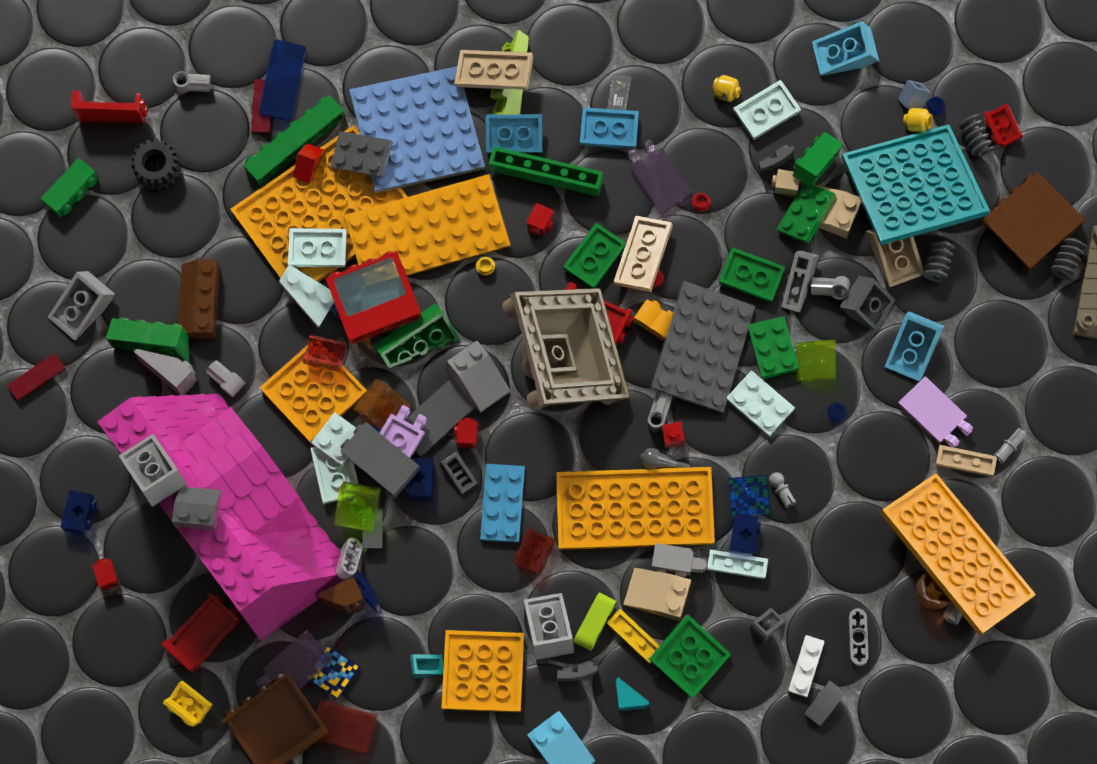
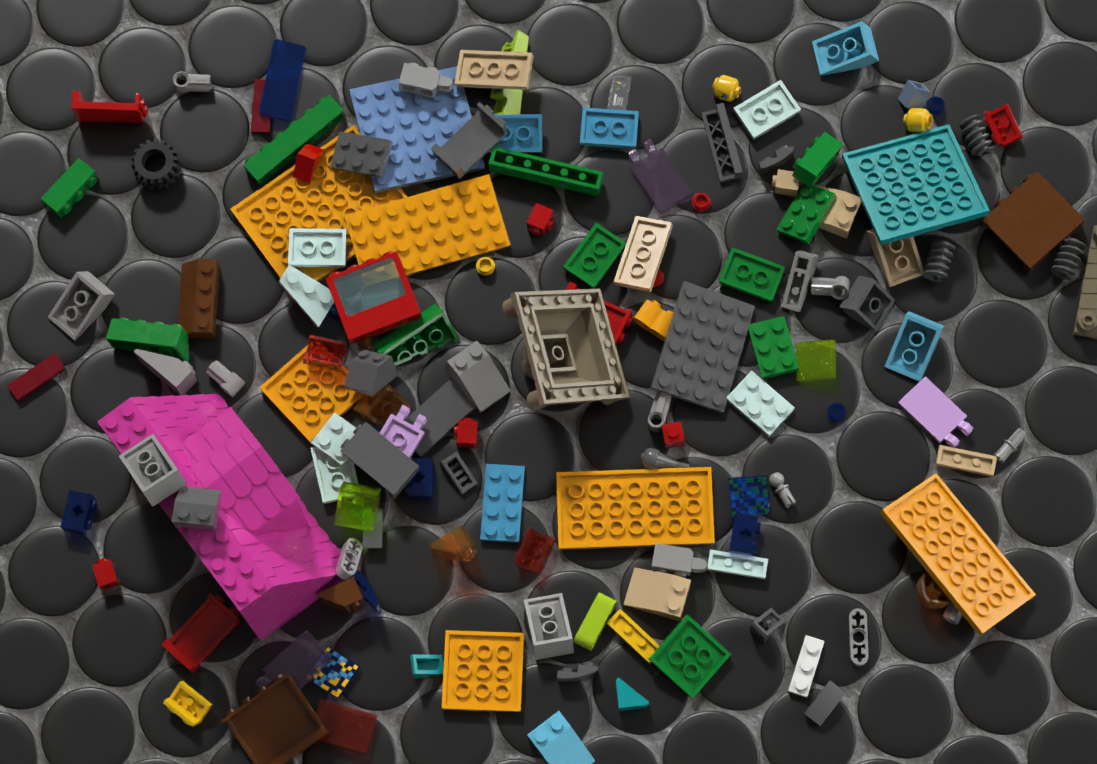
none -> dark grey slope [344,350,398,396]
none -> light grey hinge [399,63,453,98]
none -> clear orange slope [429,525,477,562]
none -> dark grey panel [431,102,508,179]
none -> dark grey fence [701,103,743,183]

